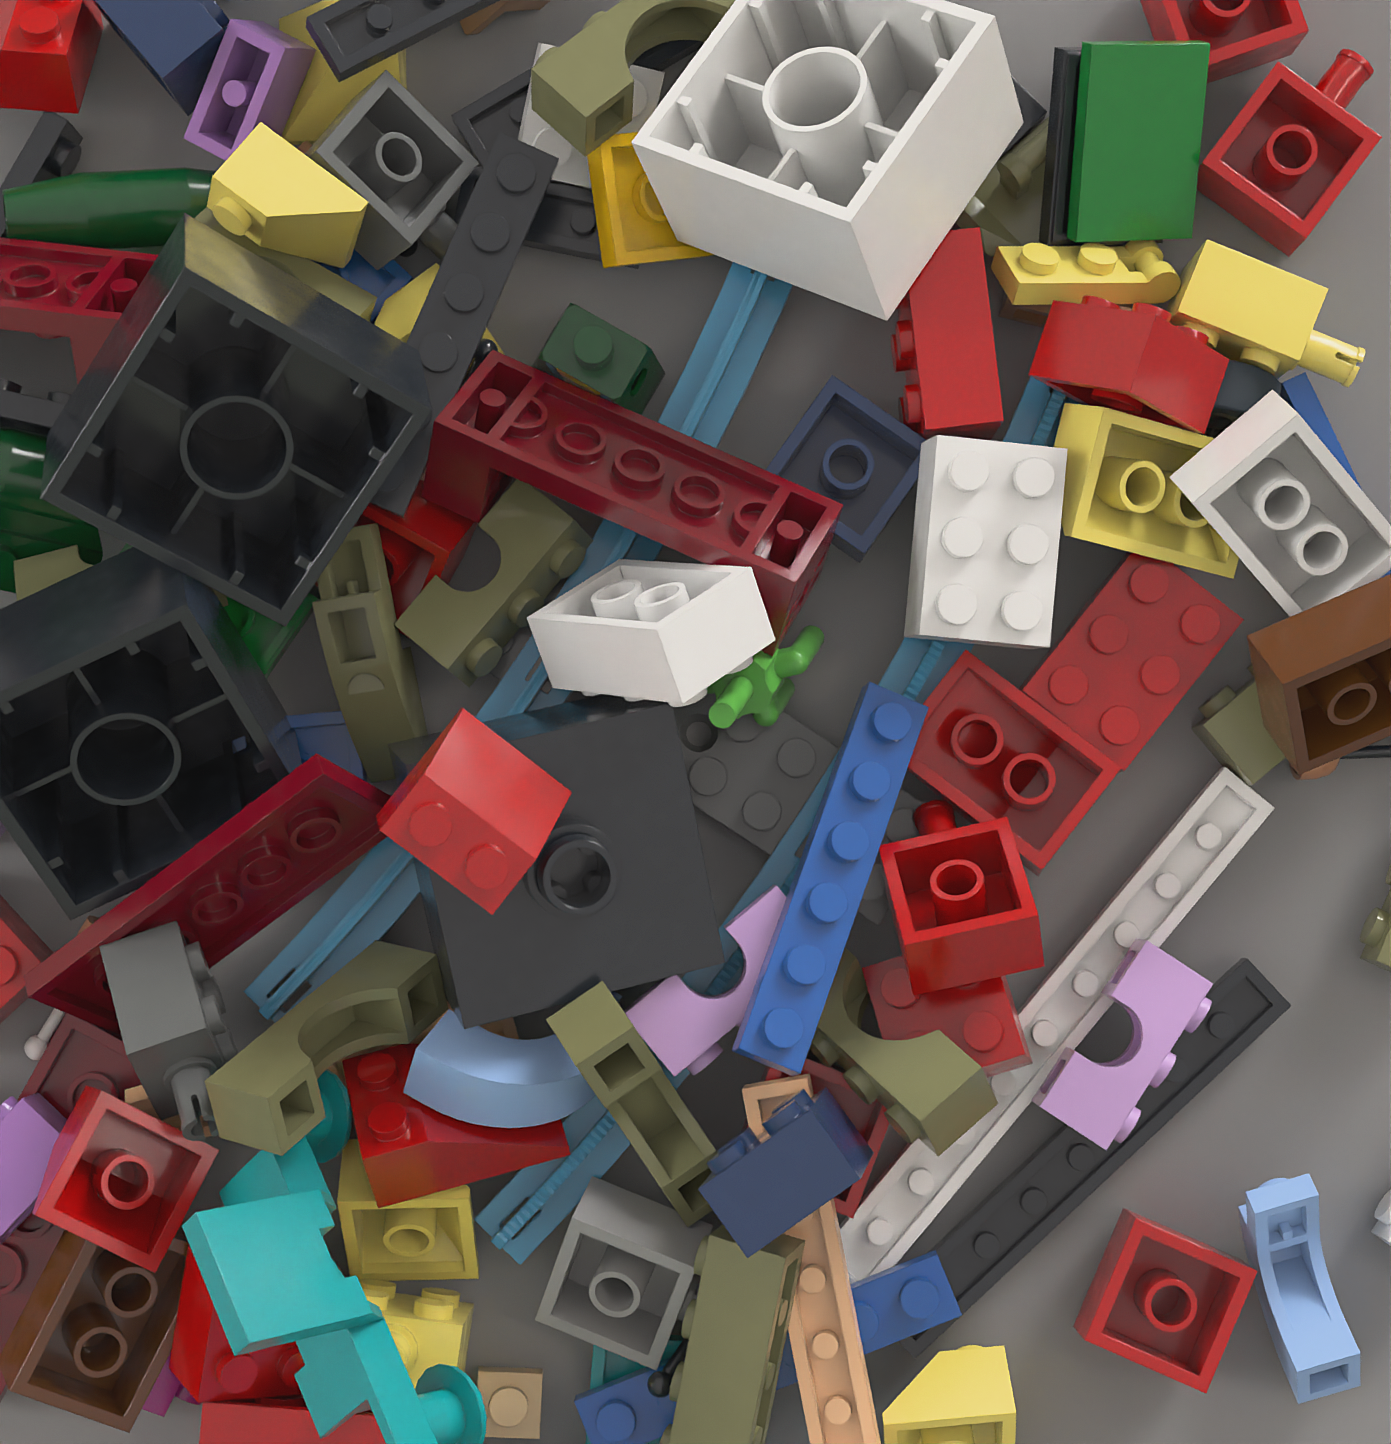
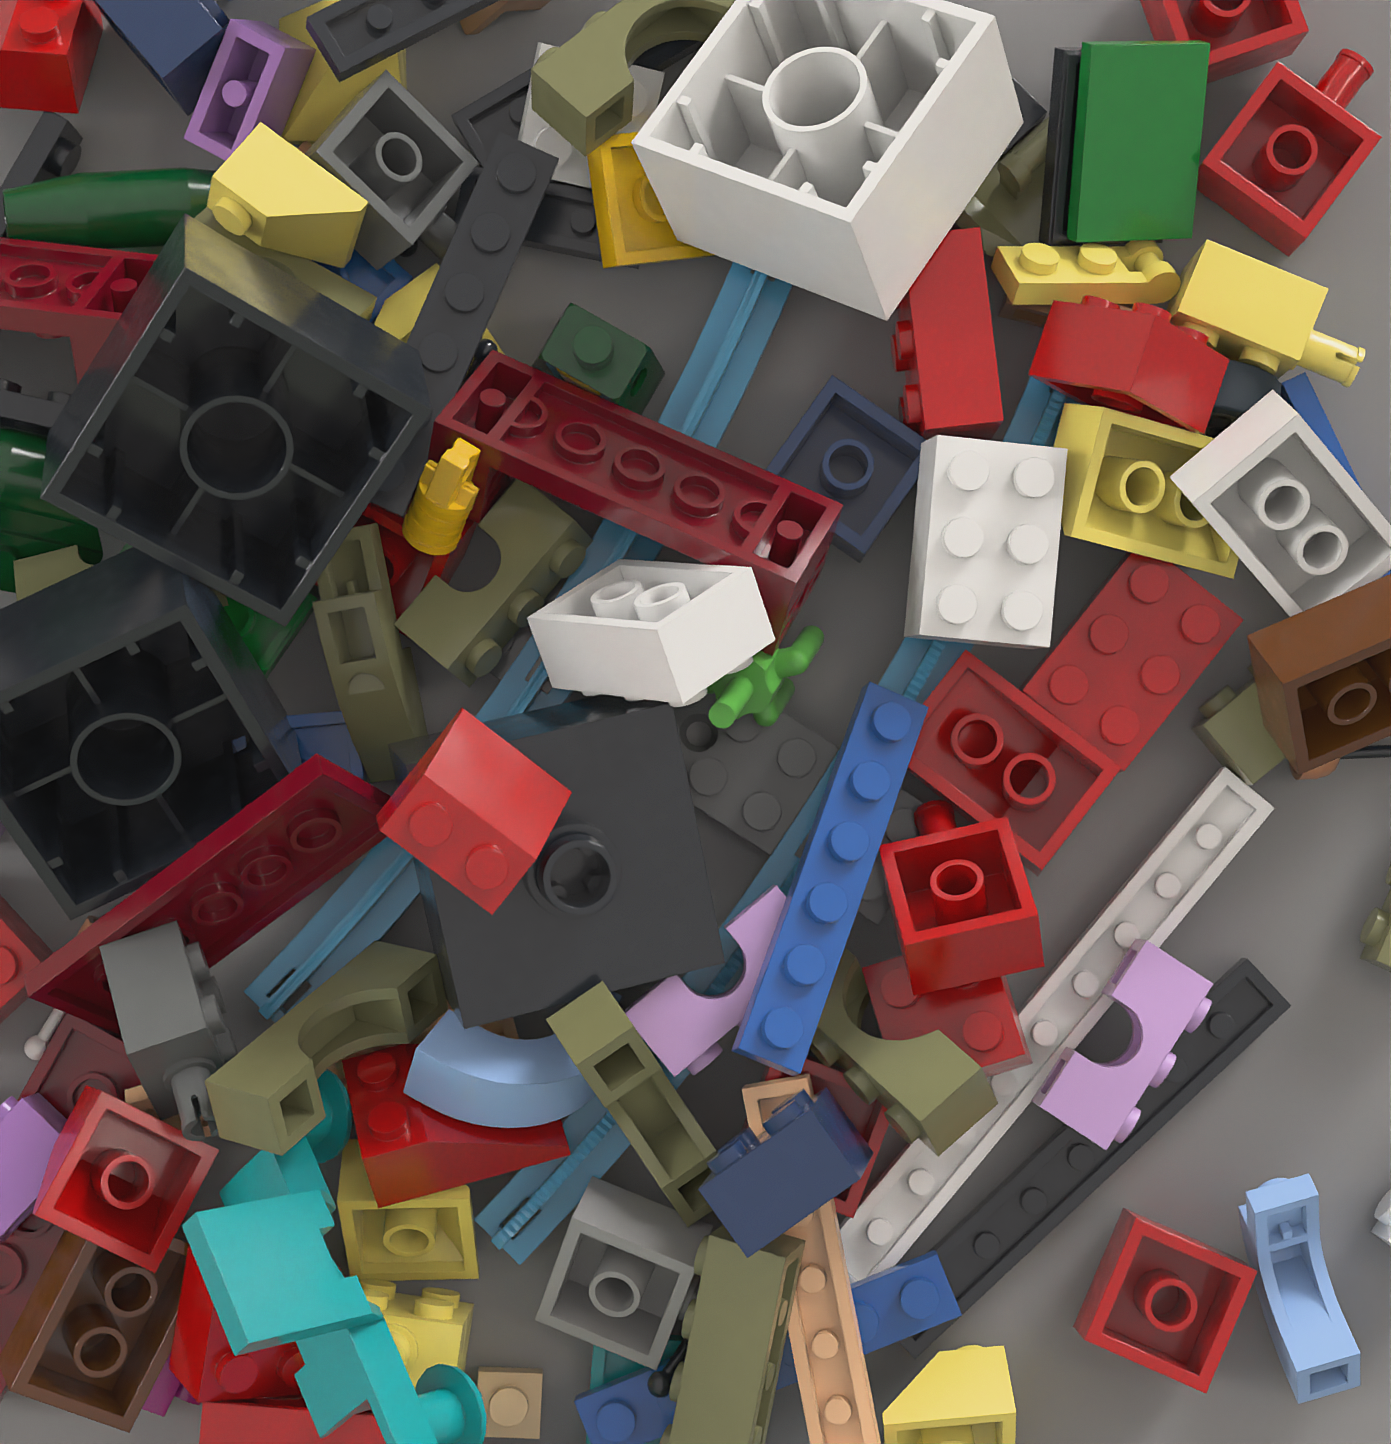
none -> yellow hinge [402,438,481,555]

